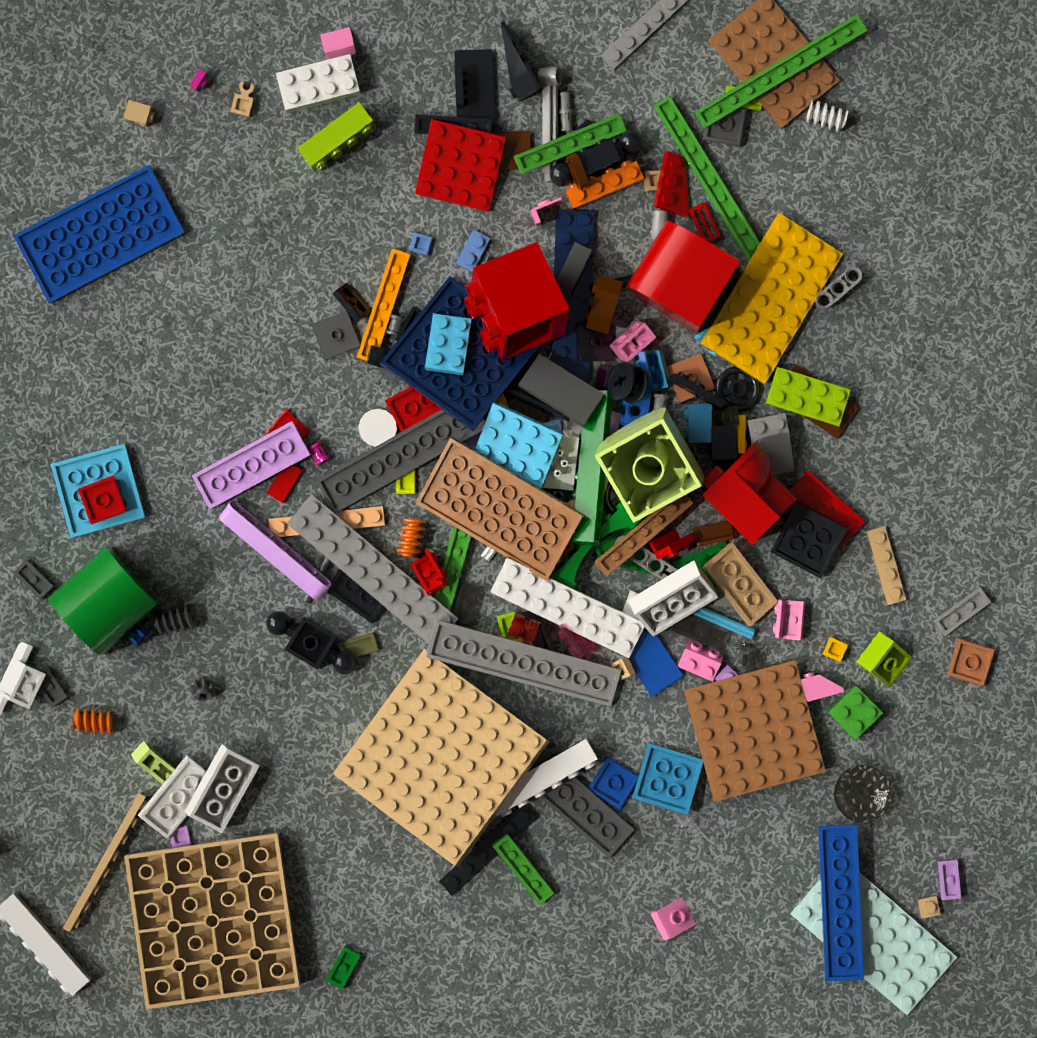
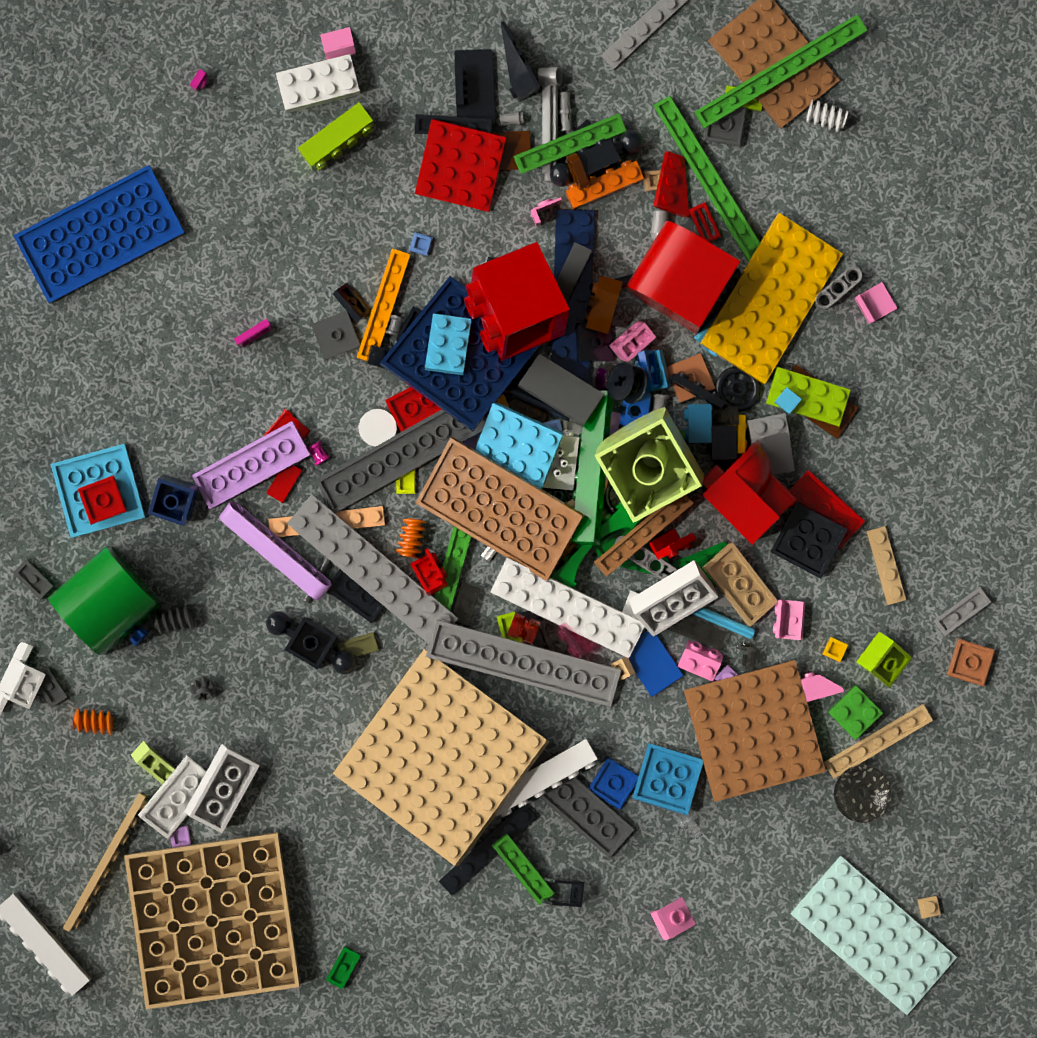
tan brick [123,100,155,127] -> none
tan plate [230,81,254,117] -> none
medium blue plate [456,230,490,272] -> none
reddish brown panel [692,521,735,547] -> none
blue plate [818,824,864,981] -> none
lavender plate [937,859,961,900] -> none
none -> dark blue brick [148,474,200,526]
none -> dark pink tile [234,318,273,348]
none -> light grey pin [500,111,524,126]
none -> black piece [542,877,584,907]
none -> medium azure tile [774,387,801,414]
none -> tan plate [823,704,933,779]
none -> bright pink piece [854,282,897,324]

